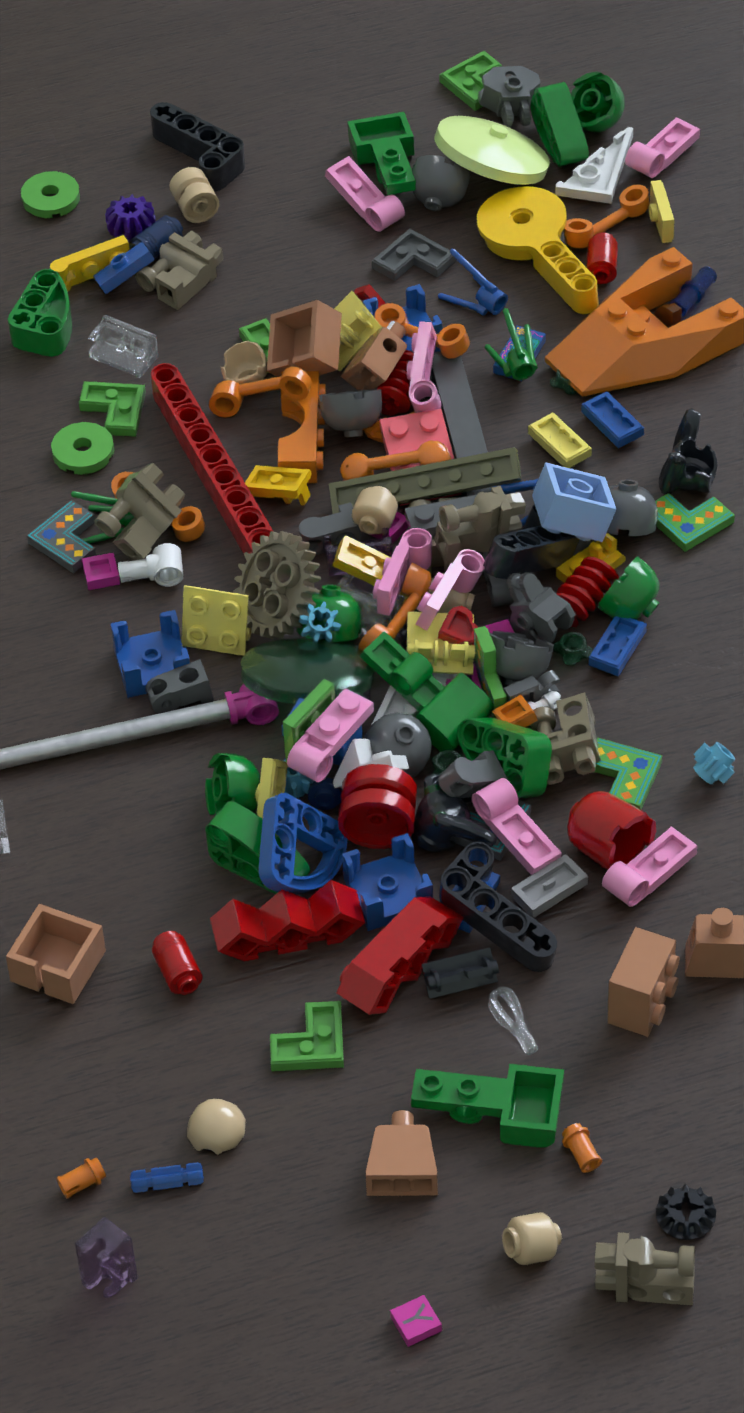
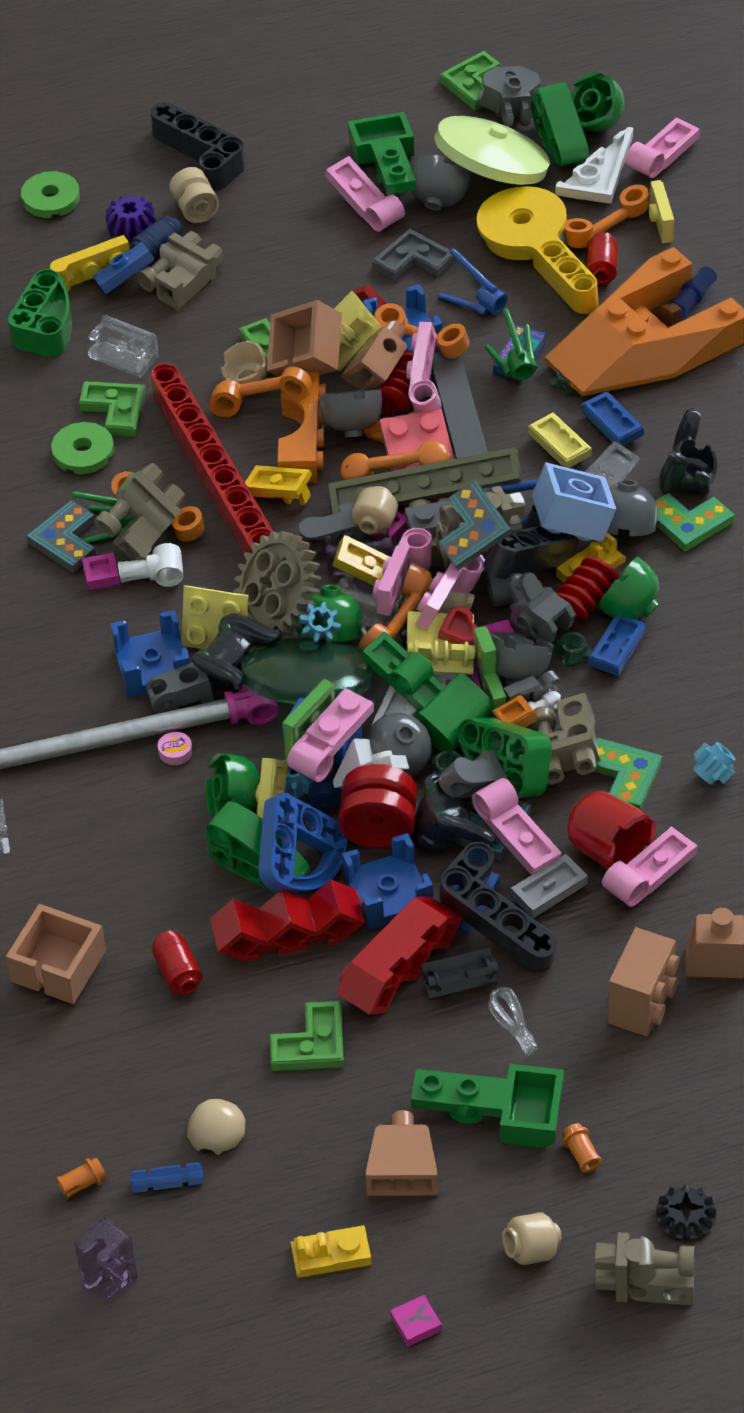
none -> bright pink tile [158,732,192,765]
none -> black hair [191,613,282,690]
none -> yellow plate [291,1225,372,1278]
none -> dark grey tile [438,479,513,570]
none -> clear hinge [585,441,640,486]

